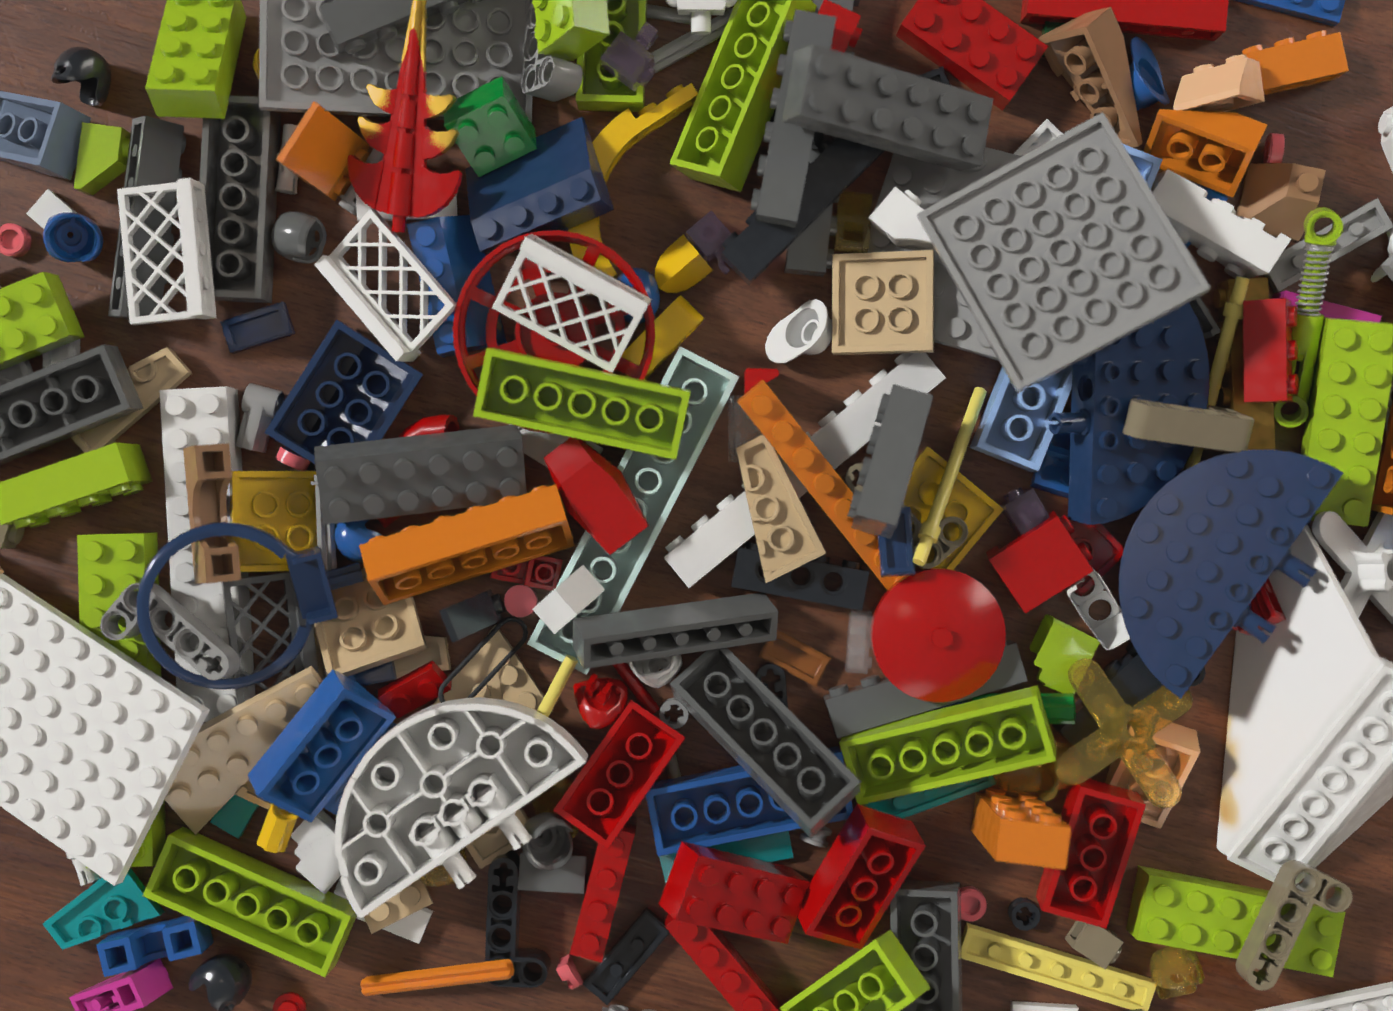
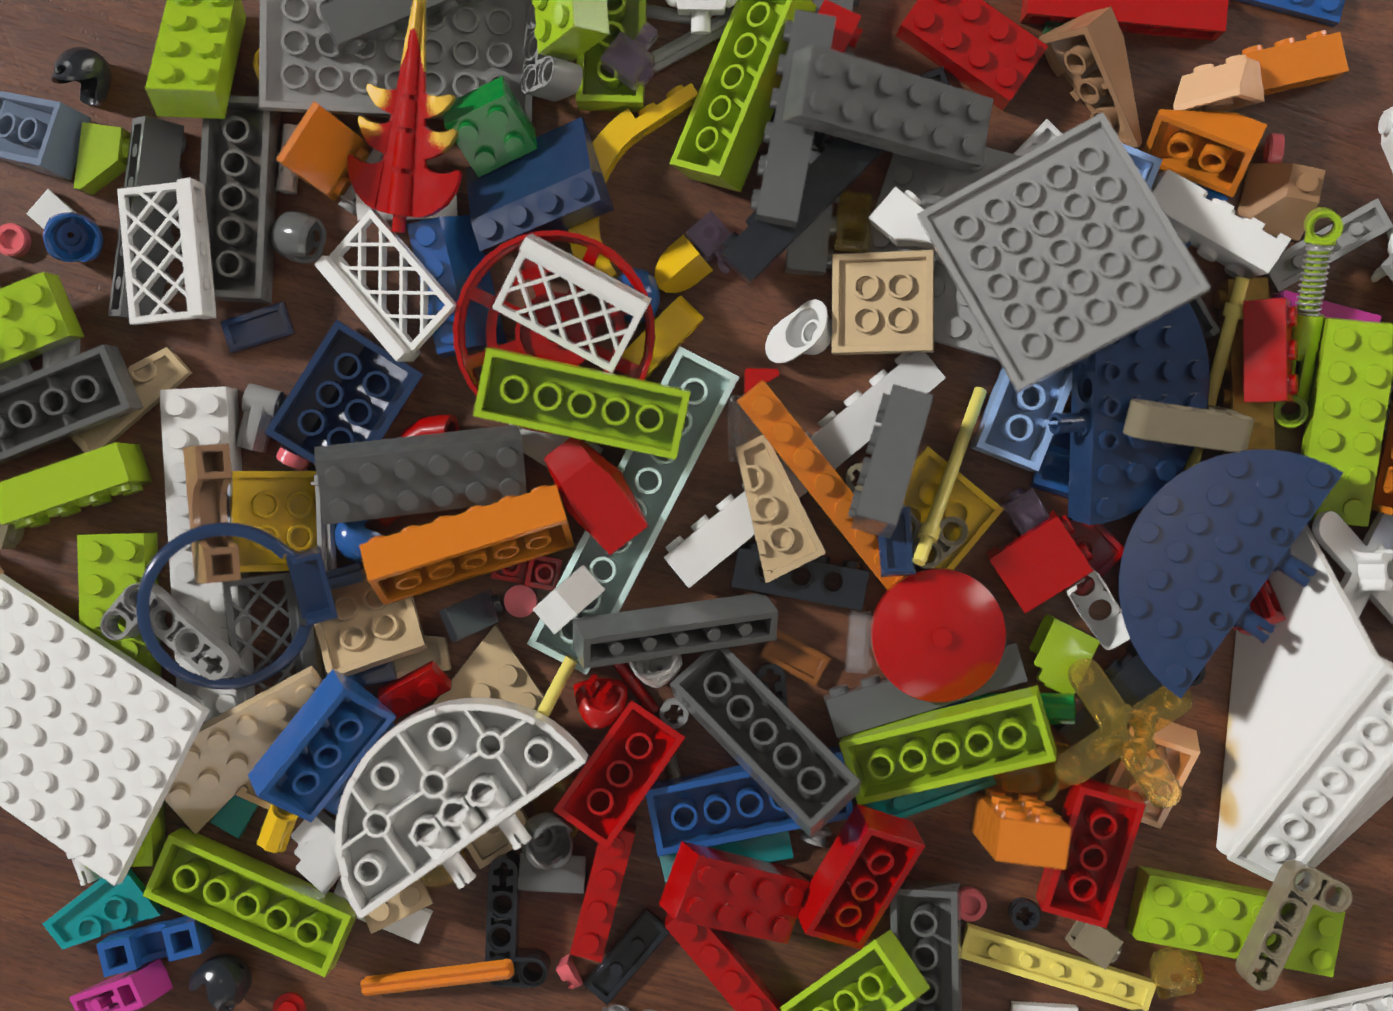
black piece [438,616,528,703] -> none
blue piece [1129,36,1170,111] -> none

